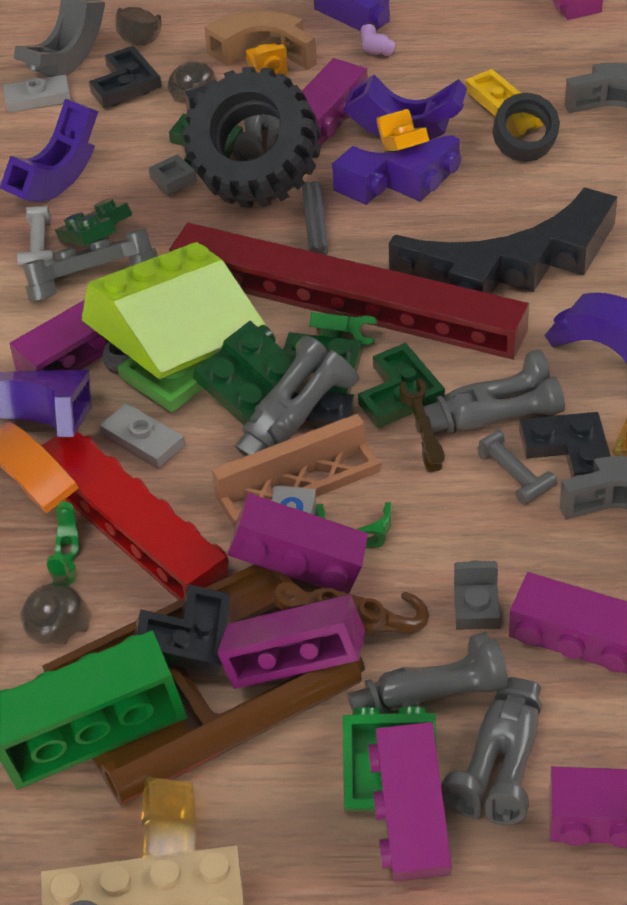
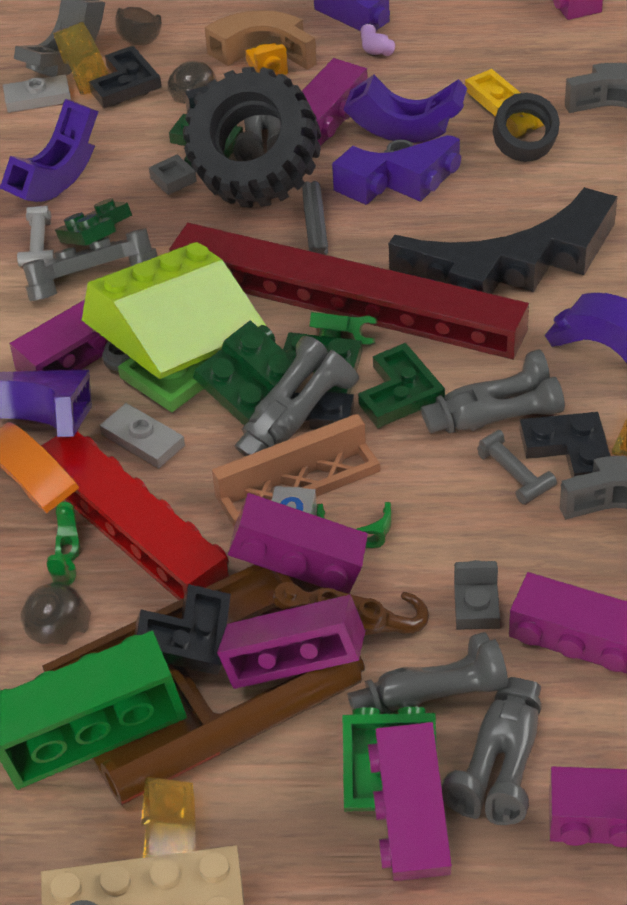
light orange bracket [376,109,429,151] -> none
dark brown piece [399,379,445,472] -> none
none -> clear yellow slope [53,22,109,95]

